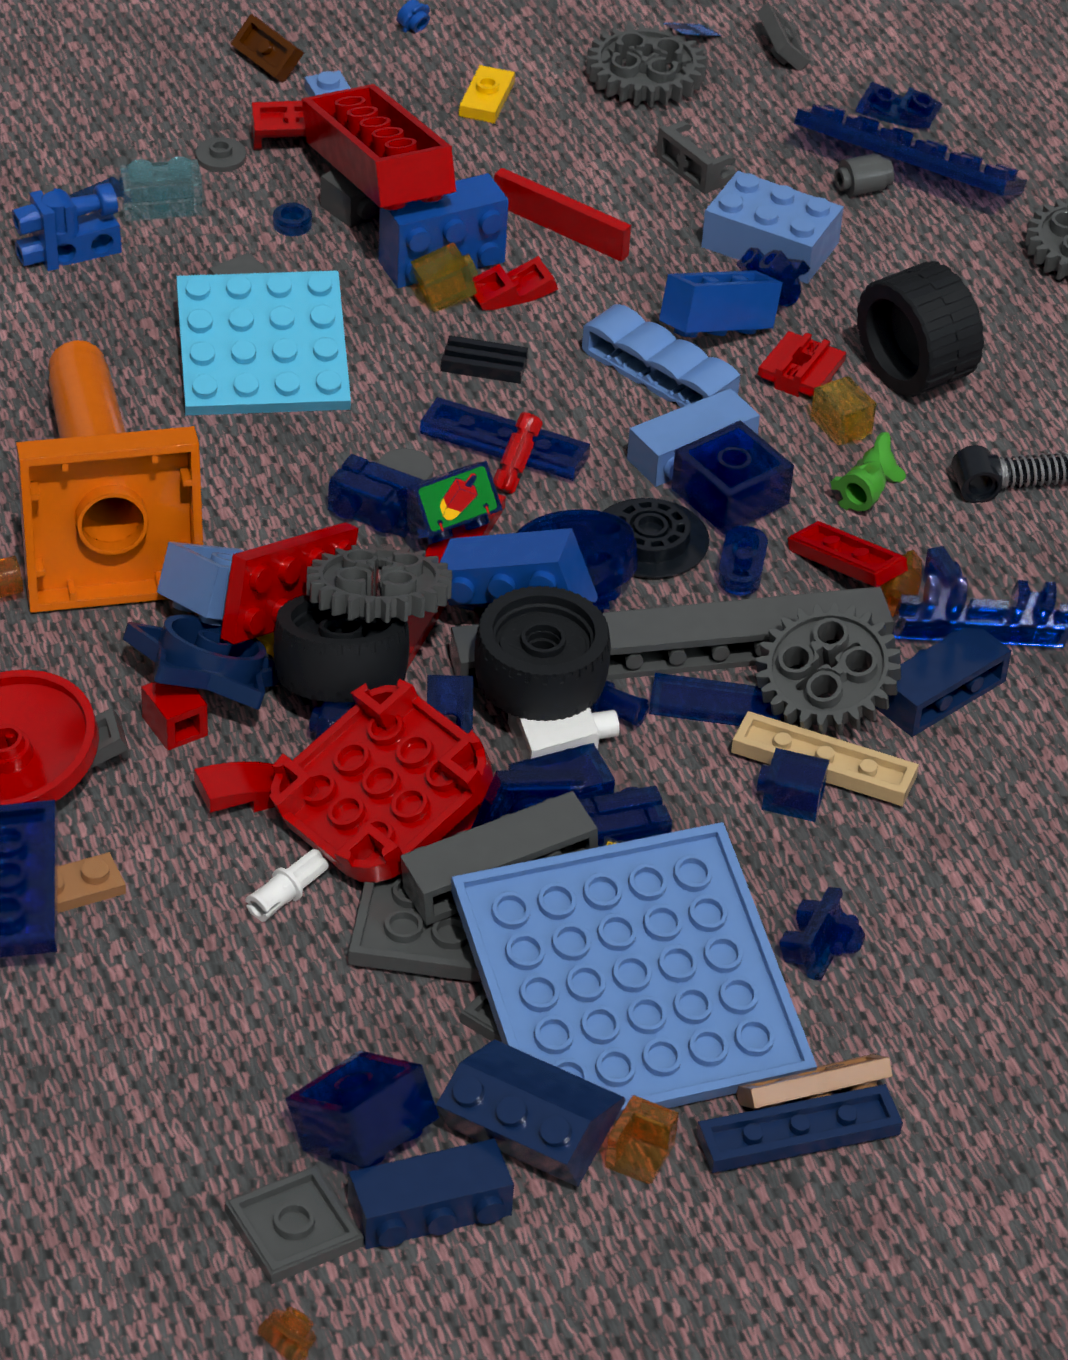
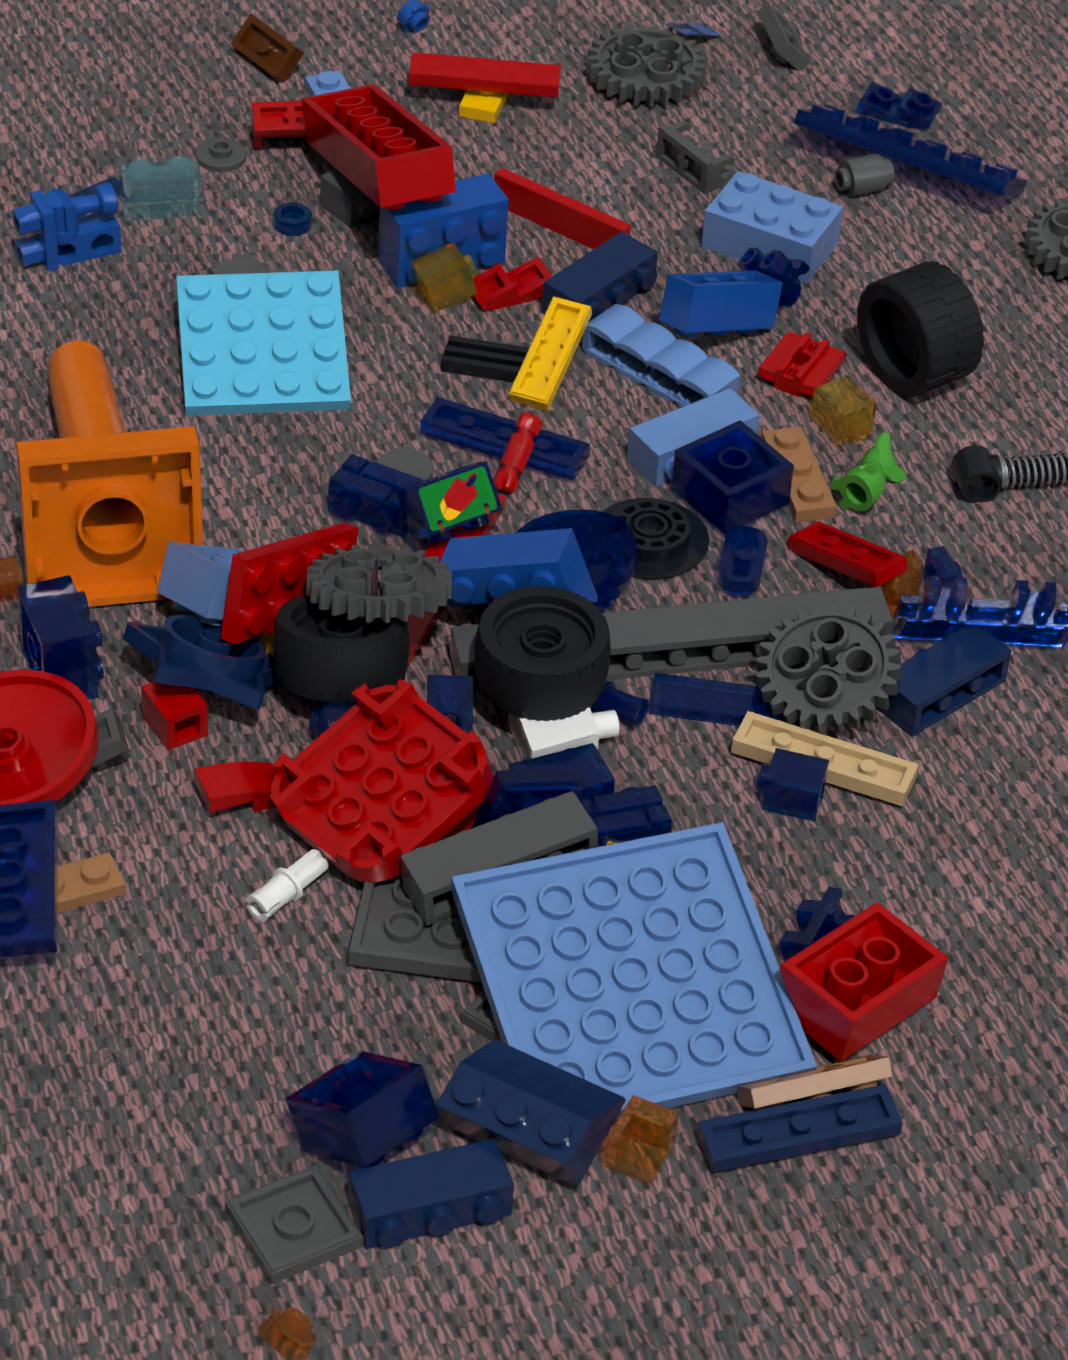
none -> clear blue brick [18,575,104,700]
none -> red tile [408,52,561,98]
none -> yellow plate [509,296,592,411]
none -> dark blue brick [542,232,658,322]
none -> medium nougat plate [761,426,837,523]
none -> red slope [779,902,949,1062]

